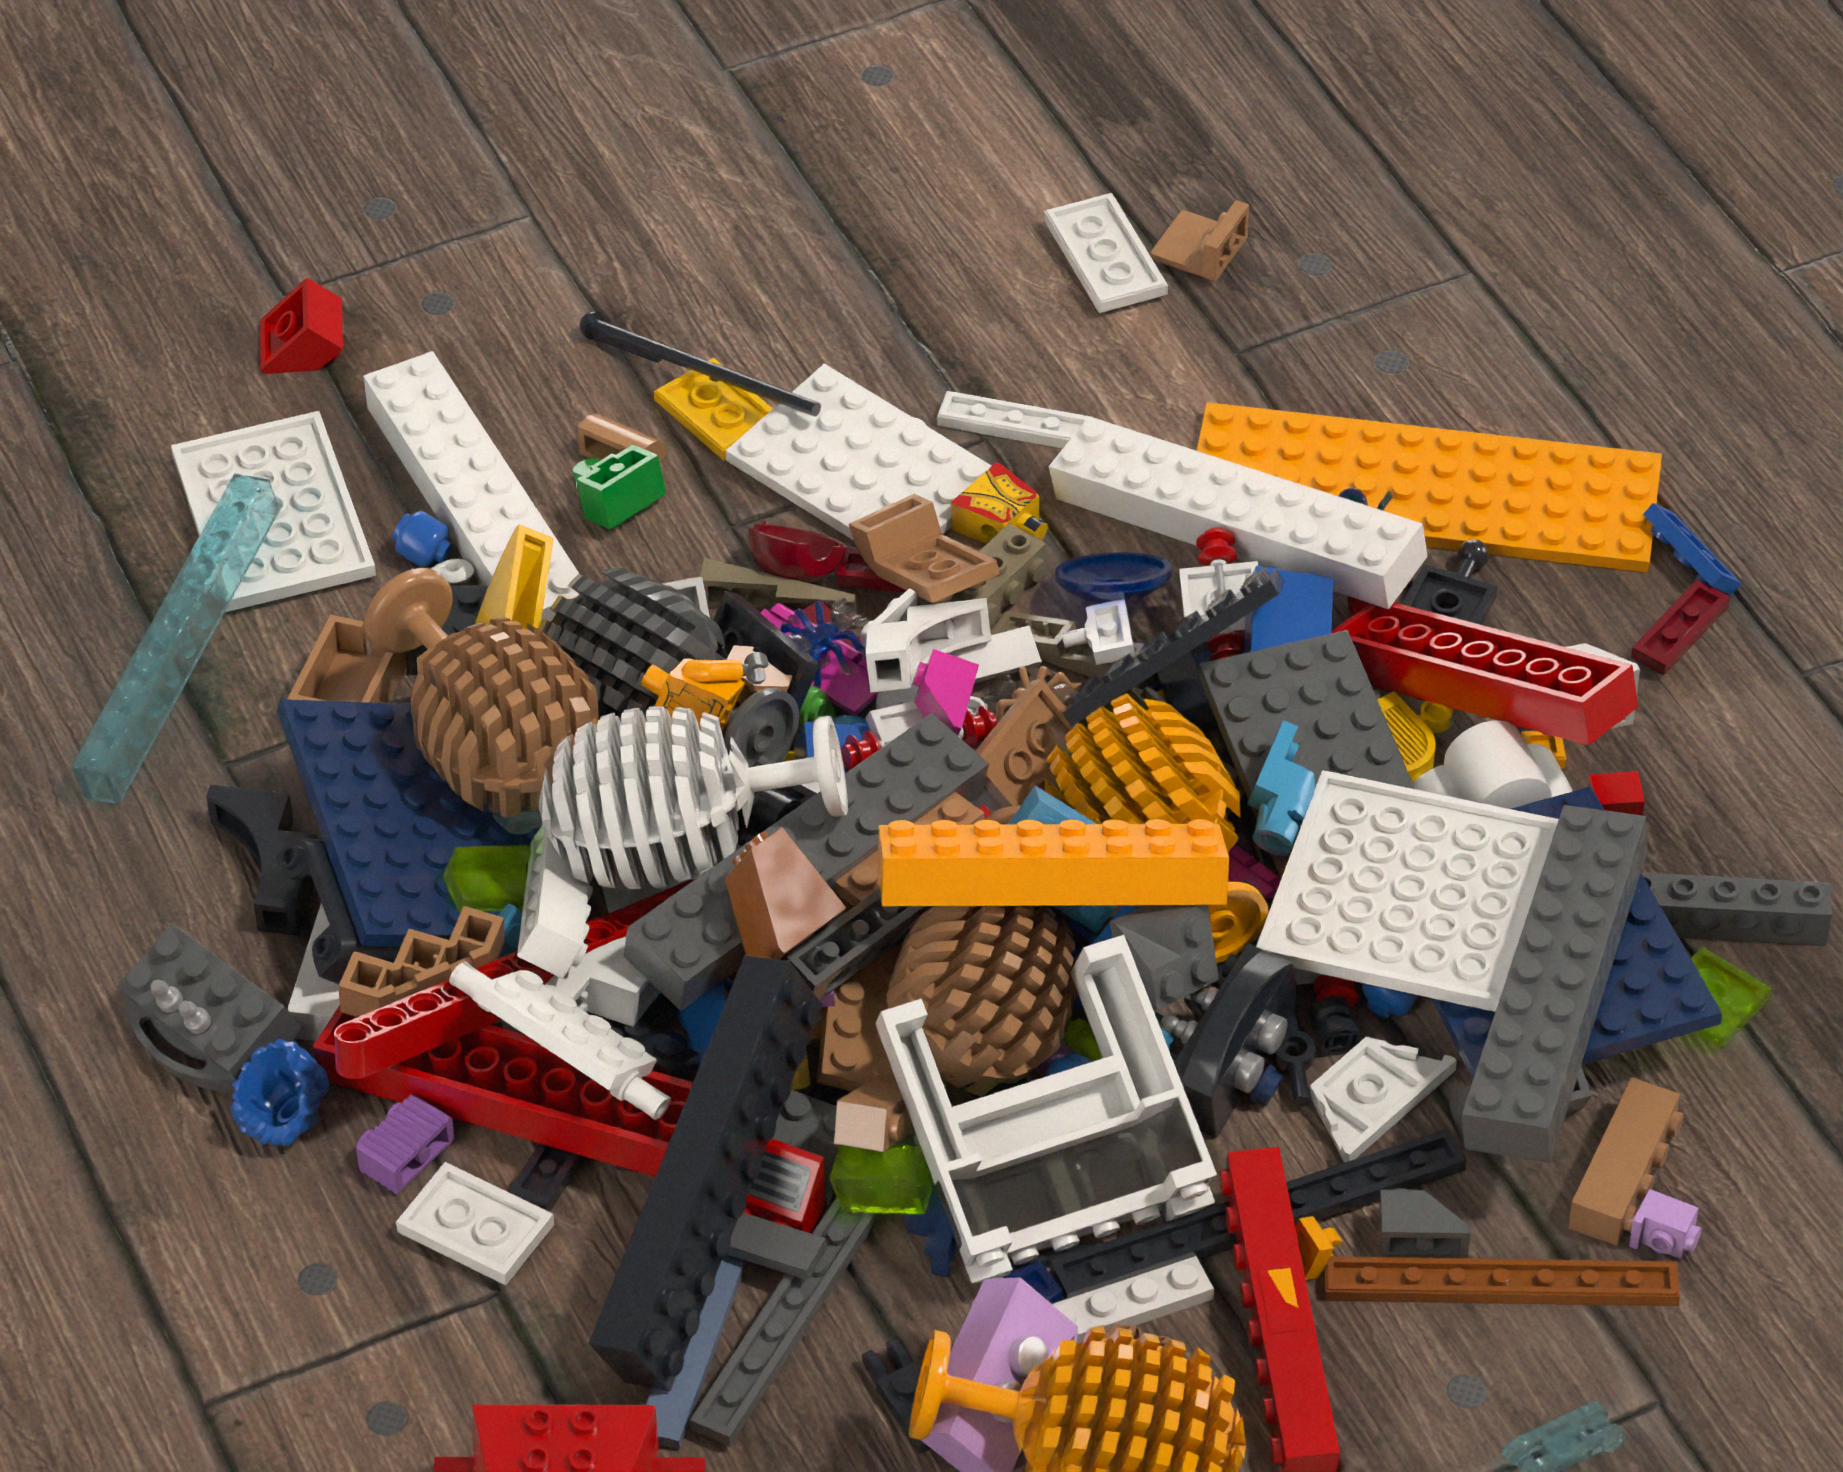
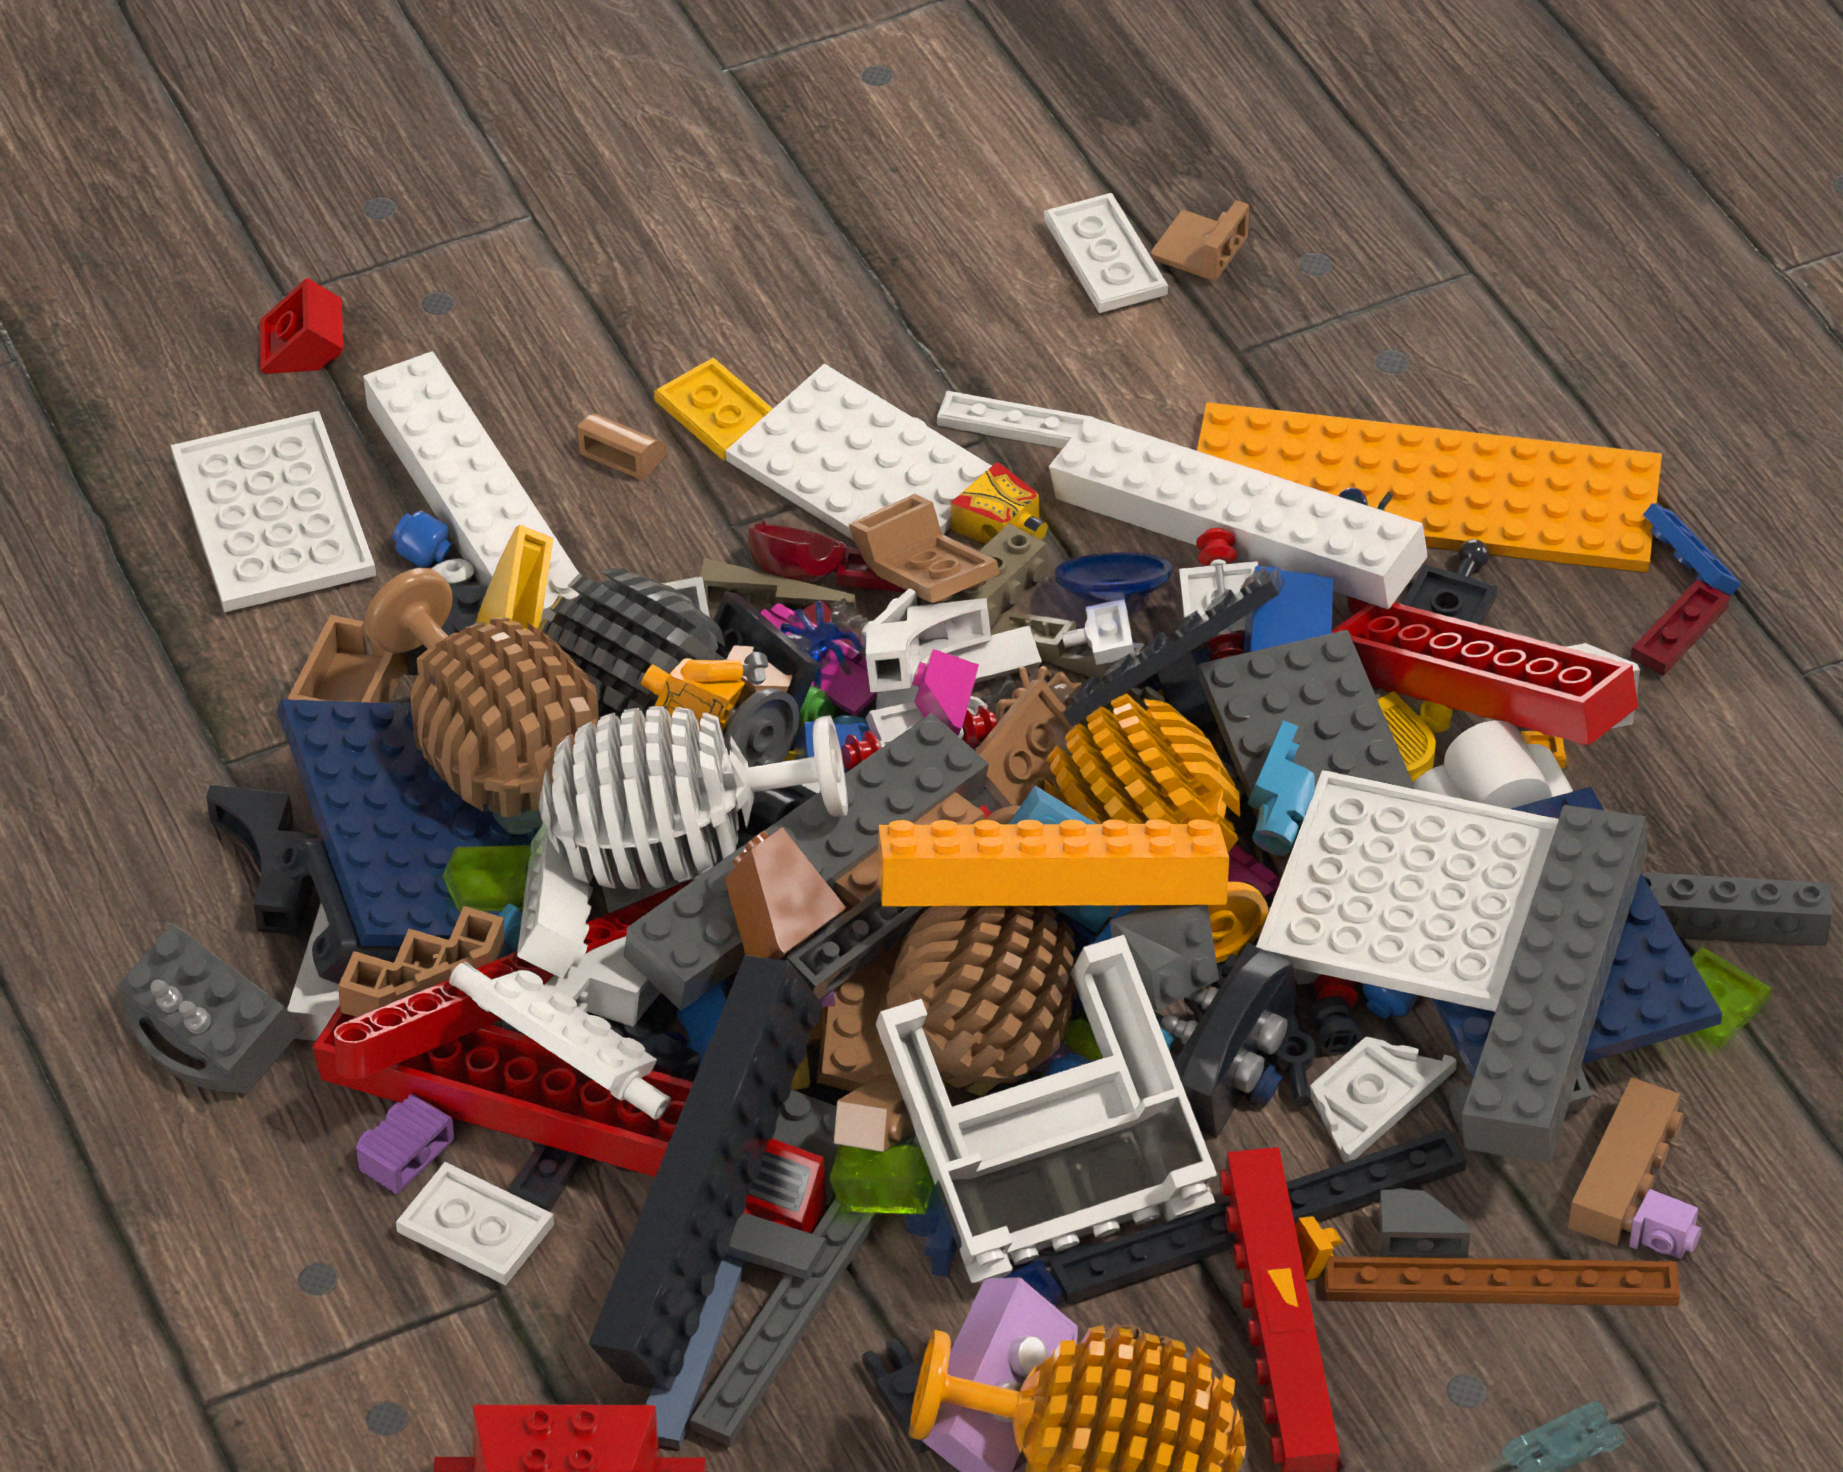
clear light blue brick [72,473,280,804] -> none
blue hair [230,1038,330,1146] -> none
green brick [572,444,667,530] -> none
black bar [579,311,821,417] -> none
white plate [1052,1256,1214,1343] -> none
red brick [1588,771,1645,816] -> none

